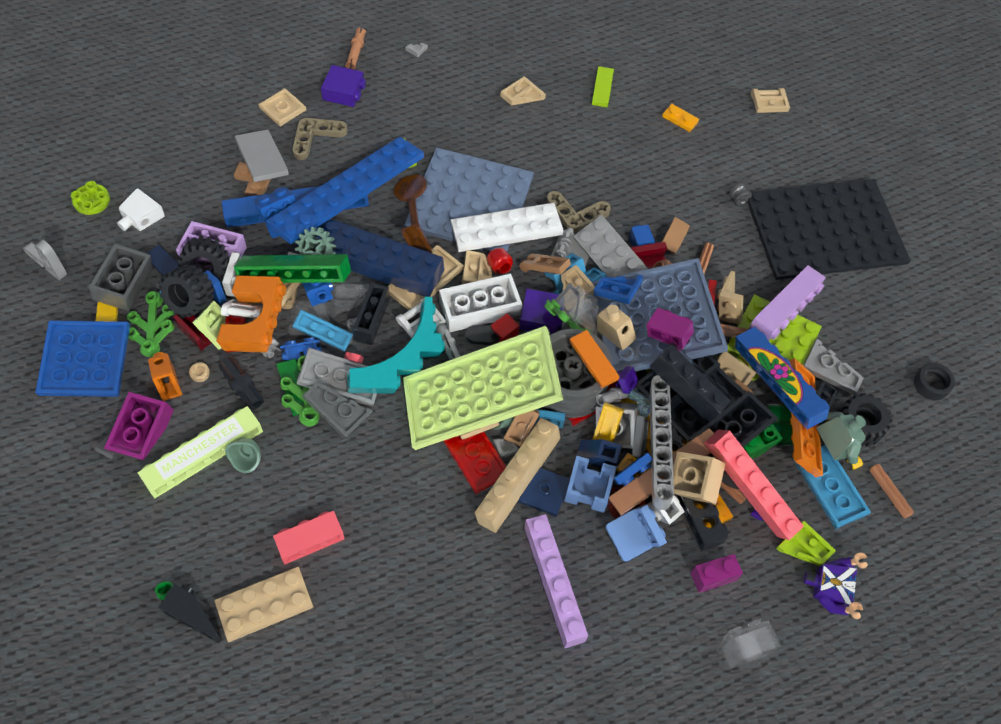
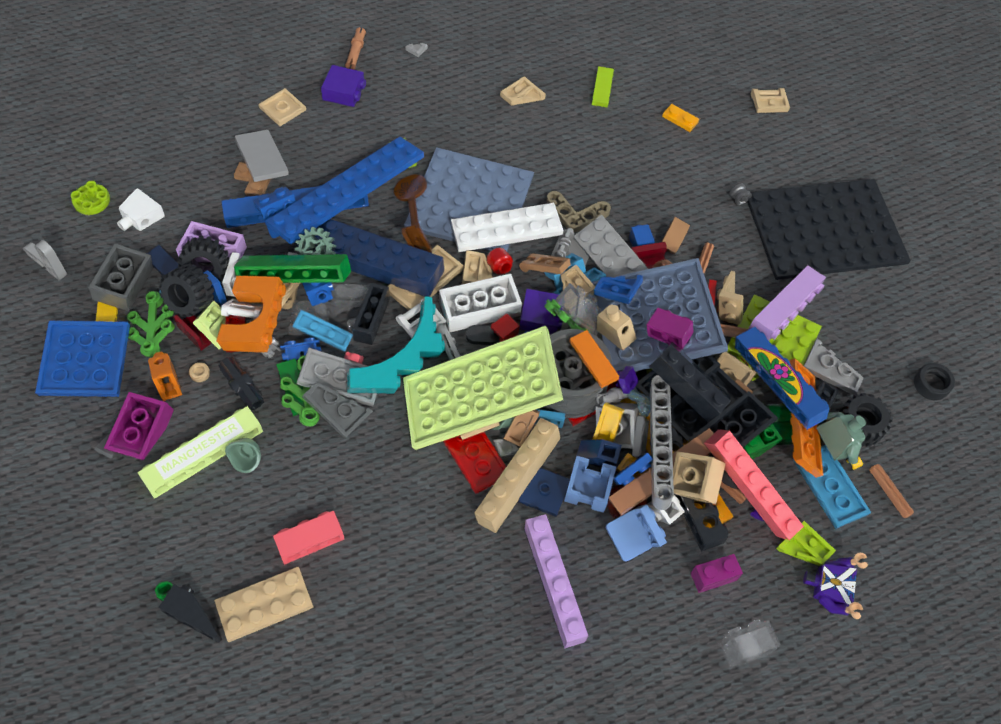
dark tan beam [293,118,348,160] -> none

